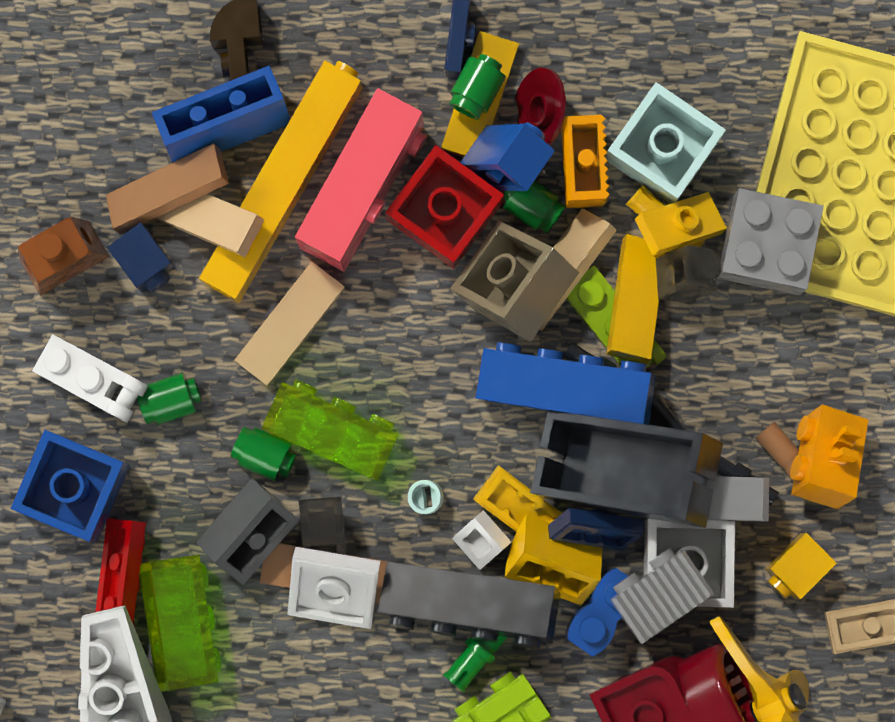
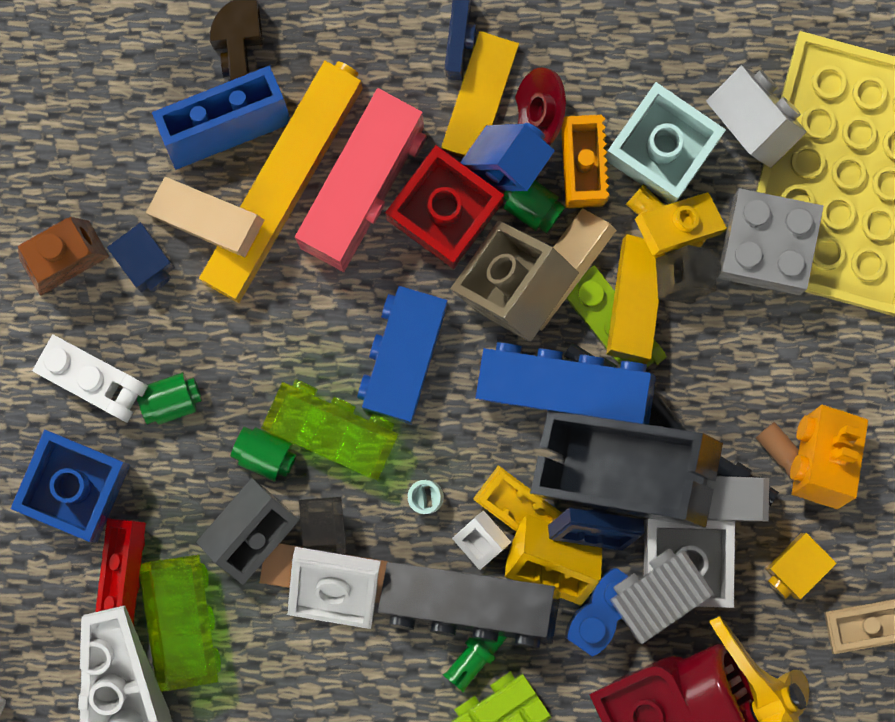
medium nougat tile [106,143,229,235] -> none
tan tile [234,261,345,387] -> none
green brick [449,54,506,120] -> none
none -> blue brick [357,286,448,425]
none -> brick [706,65,807,168]

